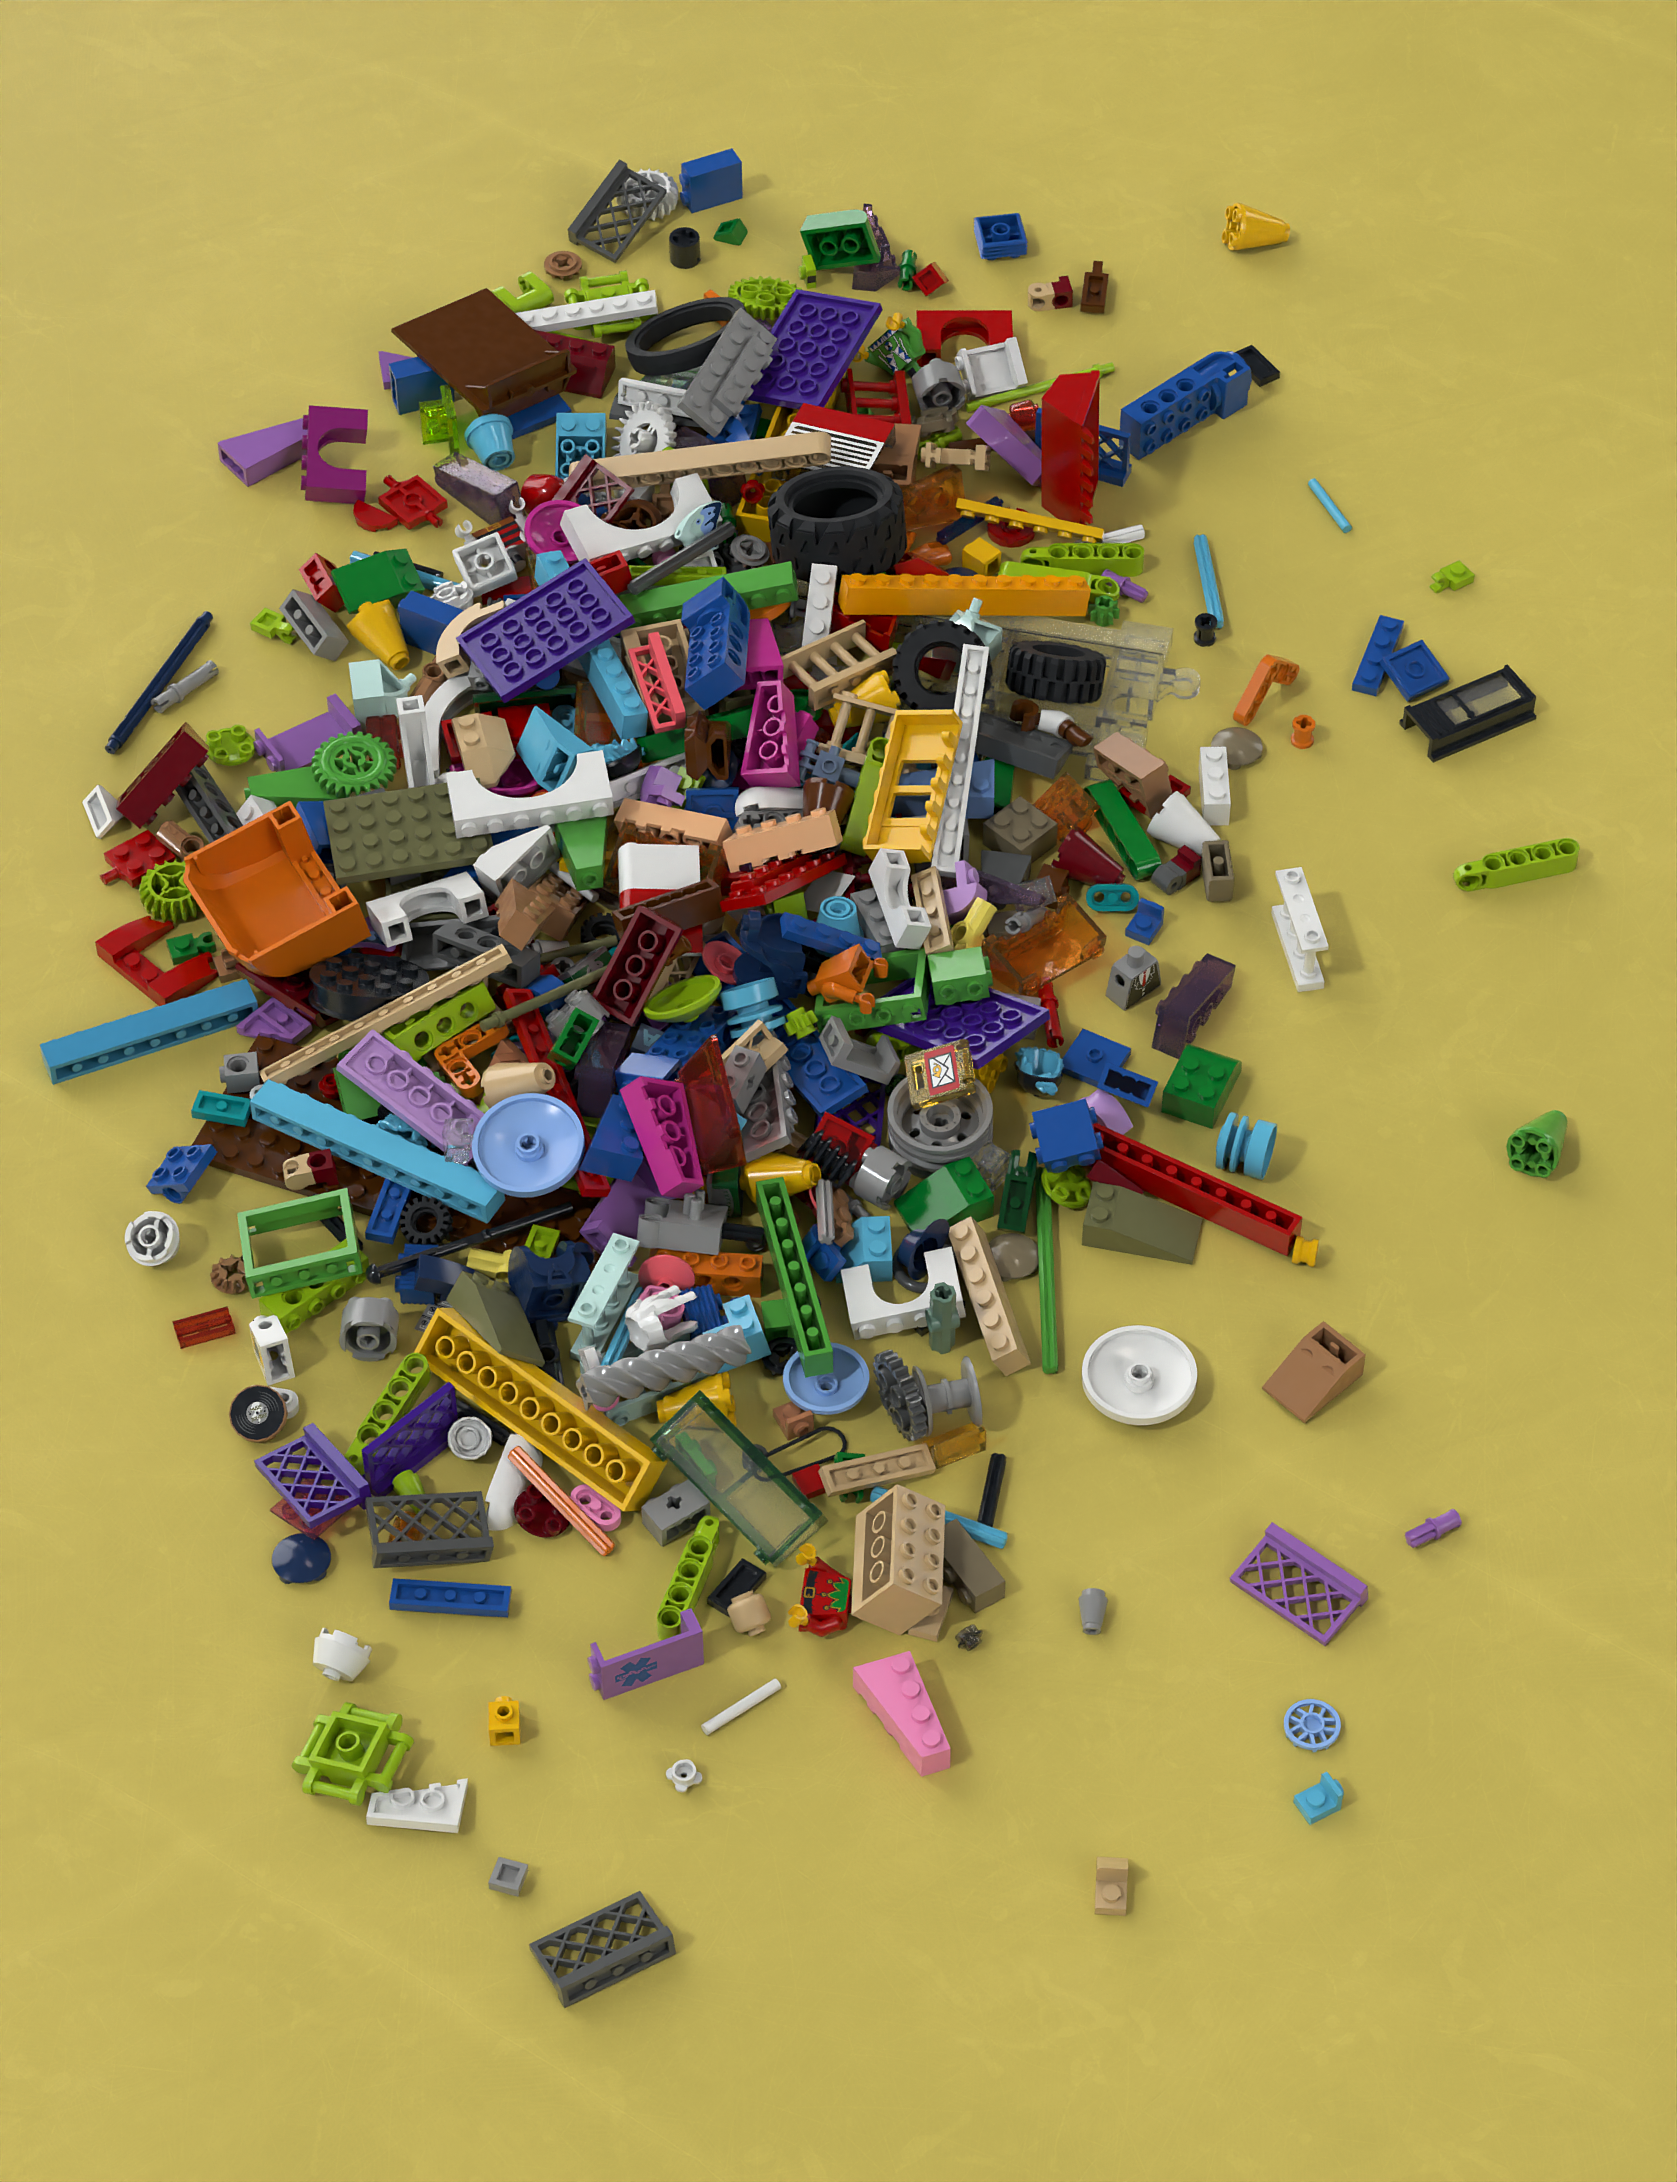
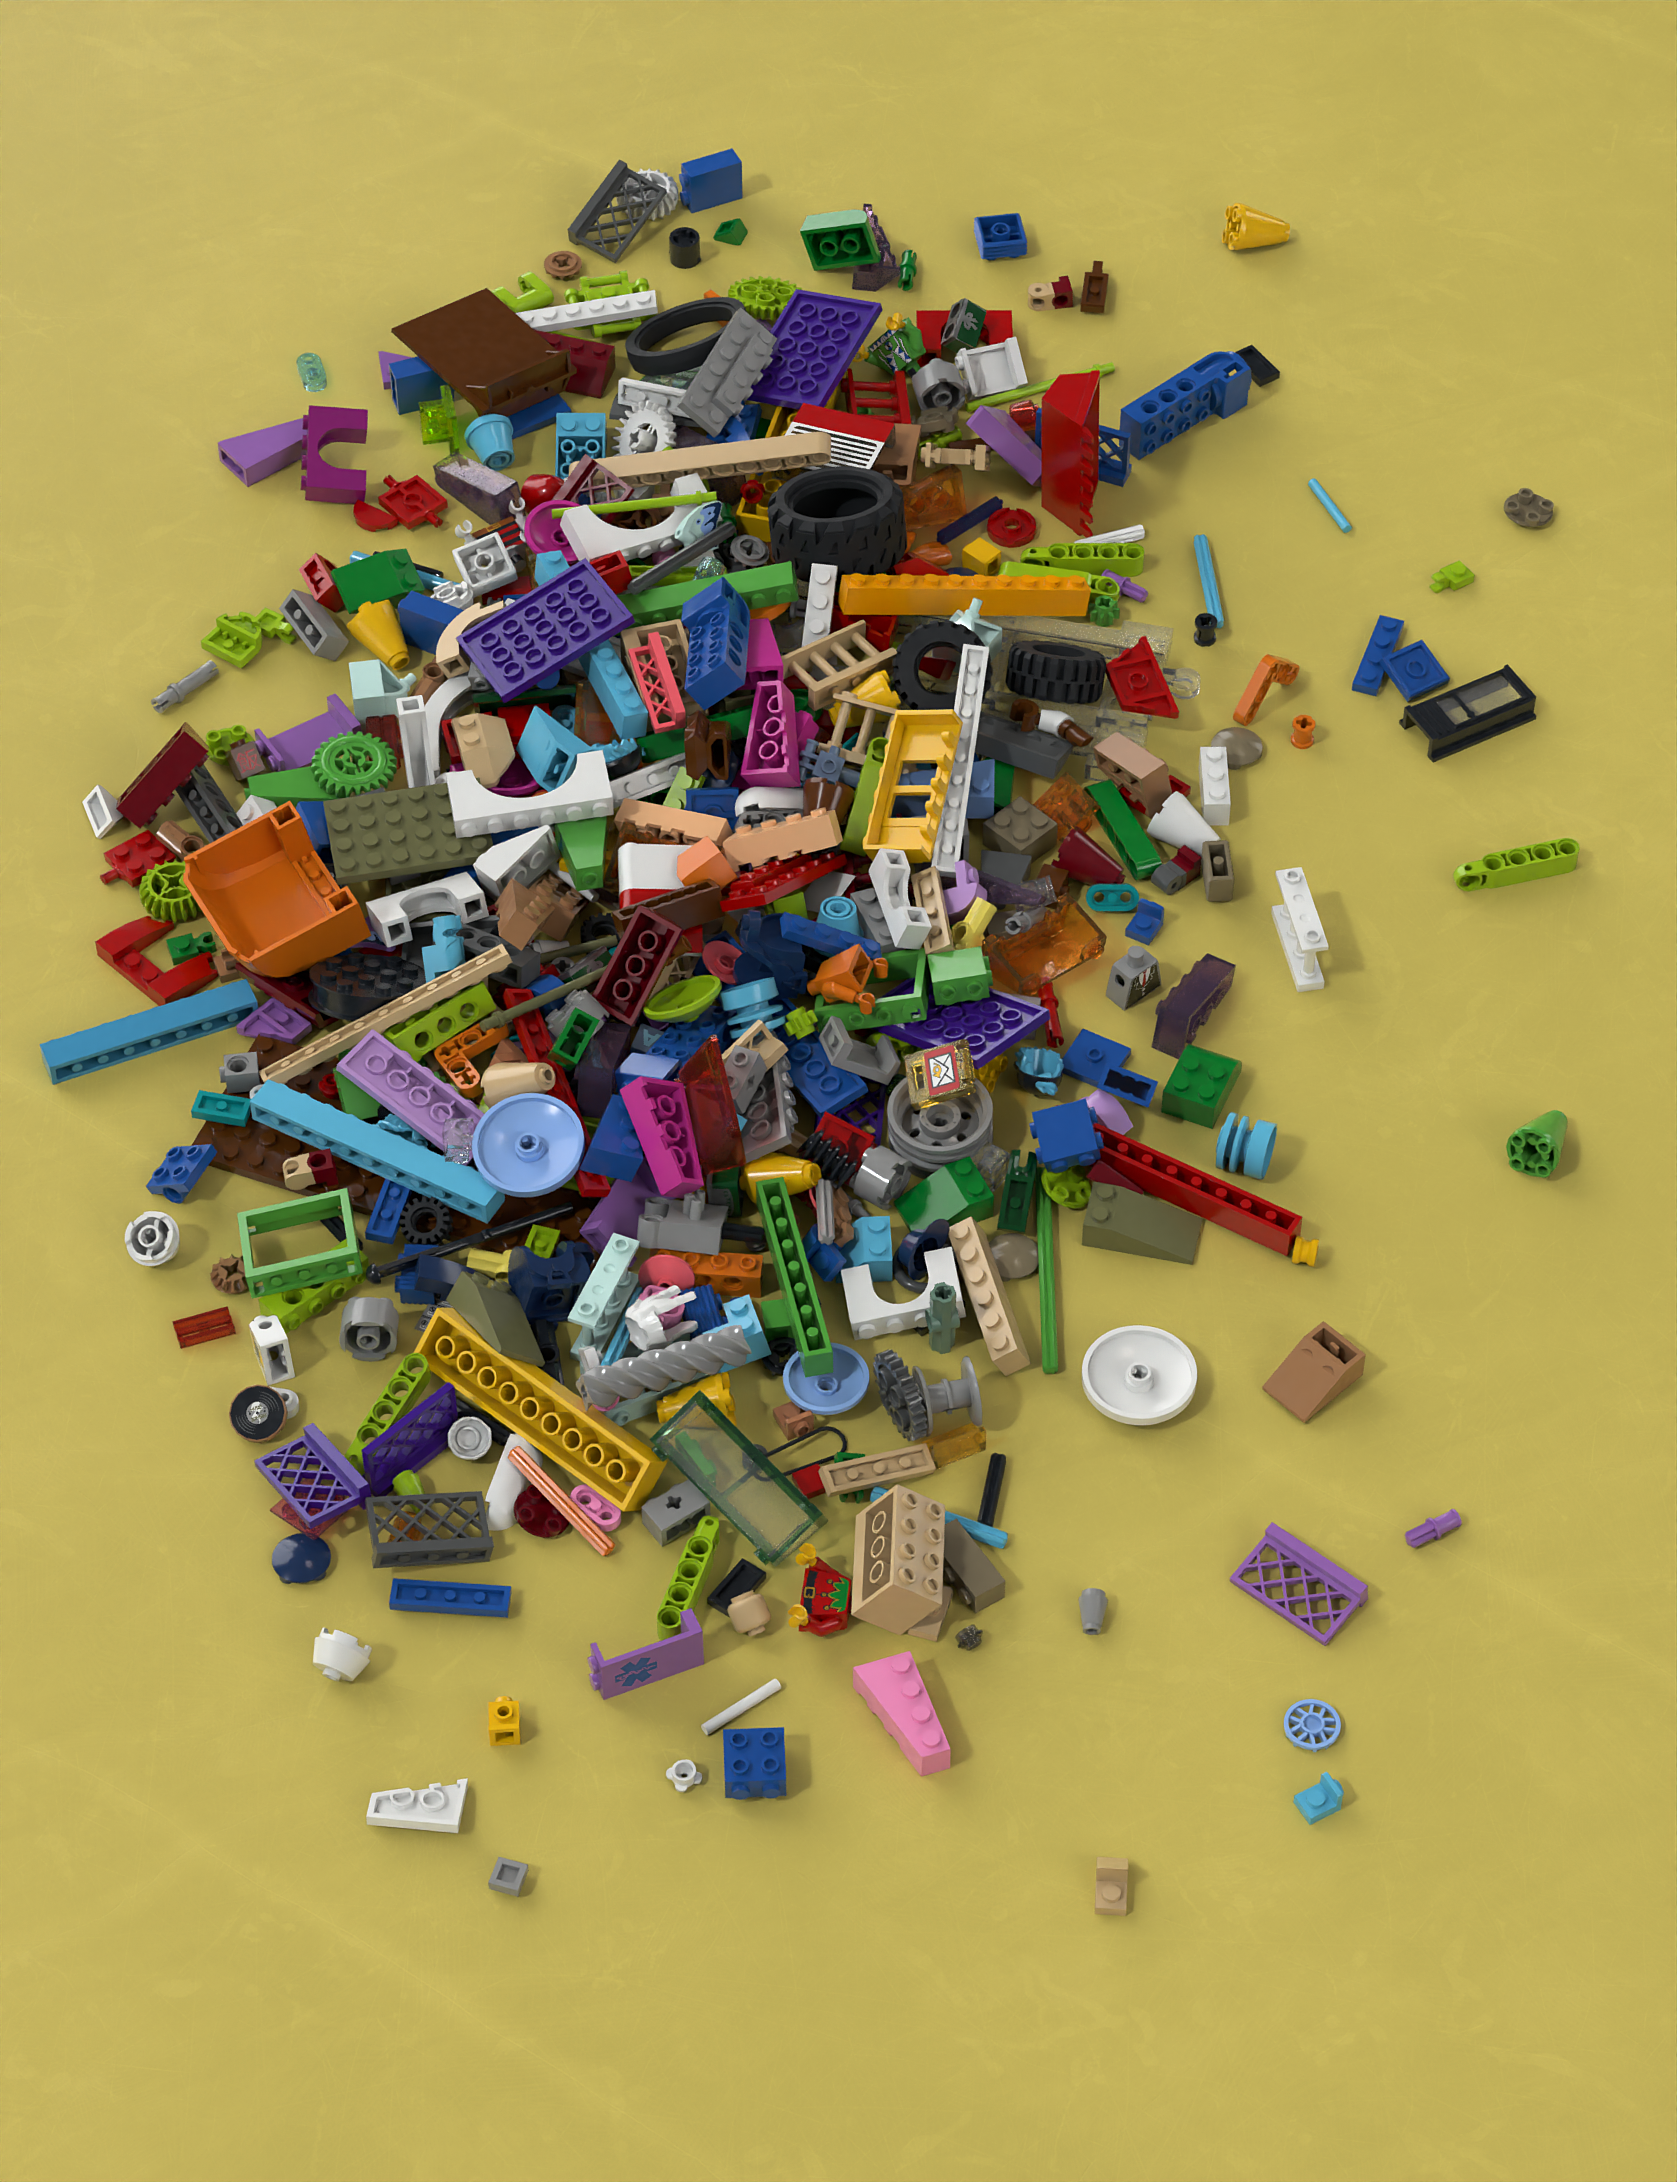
dark blue piece [105,611,213,754] -> none
lime brick [291,1702,414,1806] -> none
dark grey fence [529,1891,676,2008] -> none
medium lavender brick [640,766,686,807] -> none
lime plate [798,254,816,289] -> none
red panel [912,262,949,297] -> none
yellow plate [956,498,1104,543] -> none
none -> lime slope [201,612,262,668]
none -> reddish brown brick [224,739,265,781]
none -> clear light blue plate [296,353,327,392]
none -> medium azure plate [422,915,466,983]
none -> lime bar [551,491,717,519]
none -> orange slope [677,836,738,890]
none -> clear light blue rock [692,556,726,581]
none -> blue brick [723,1727,786,1800]
none -> piece [941,298,986,353]
none -> red wing [1105,636,1179,719]
none -> dark tan dish [1504,488,1554,527]

